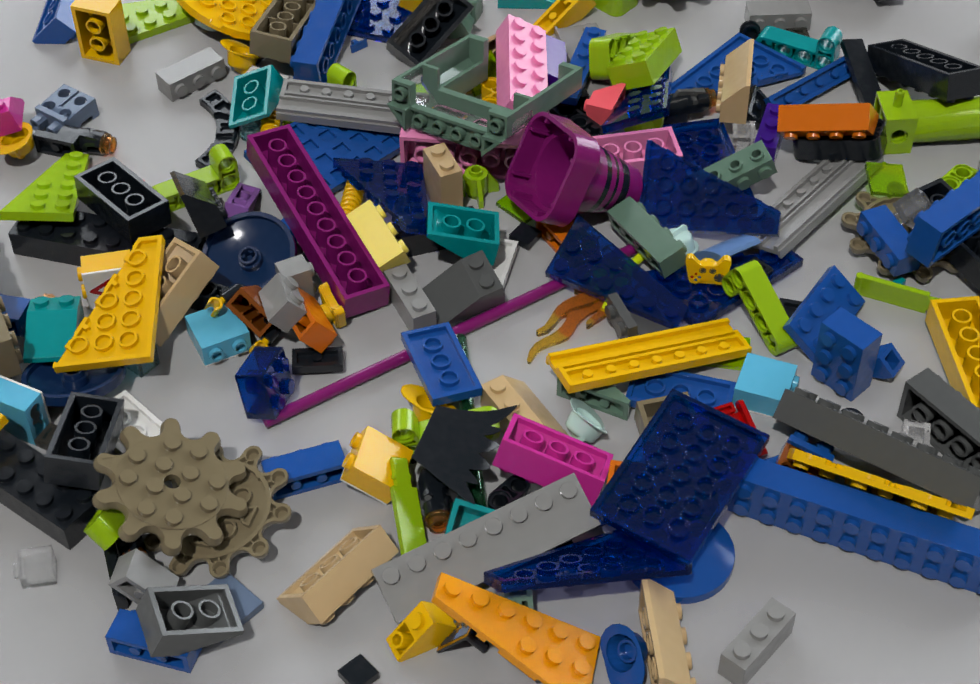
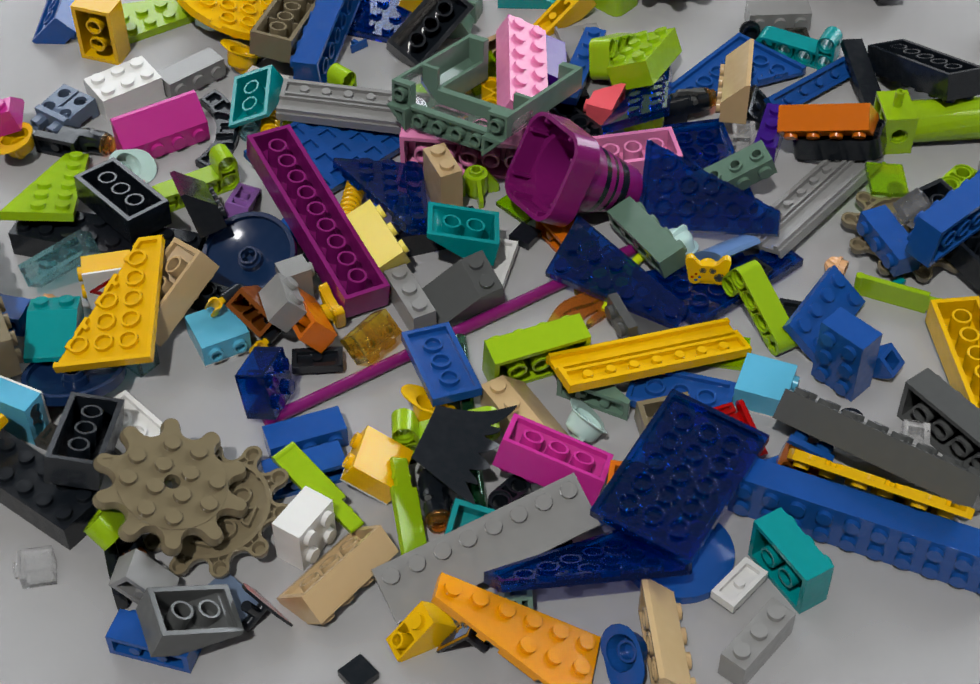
none -> clear light blue brick [18,230,101,288]
none -> white brick [83,55,166,122]
none -> light aqua piece [109,149,157,183]
none -> dark pink slope [110,90,210,159]
none -> black shield [241,583,293,632]
none -> blue brick [262,406,349,458]
none -> lime piece [271,441,364,534]
none -> white brick [272,486,337,571]
none -> clear yellow brick [340,308,402,365]
none -> lime brick [482,313,592,383]
none -> white plate [710,556,768,613]
none -> teal brick [748,507,834,614]
none -> light nougat plate [824,256,849,276]

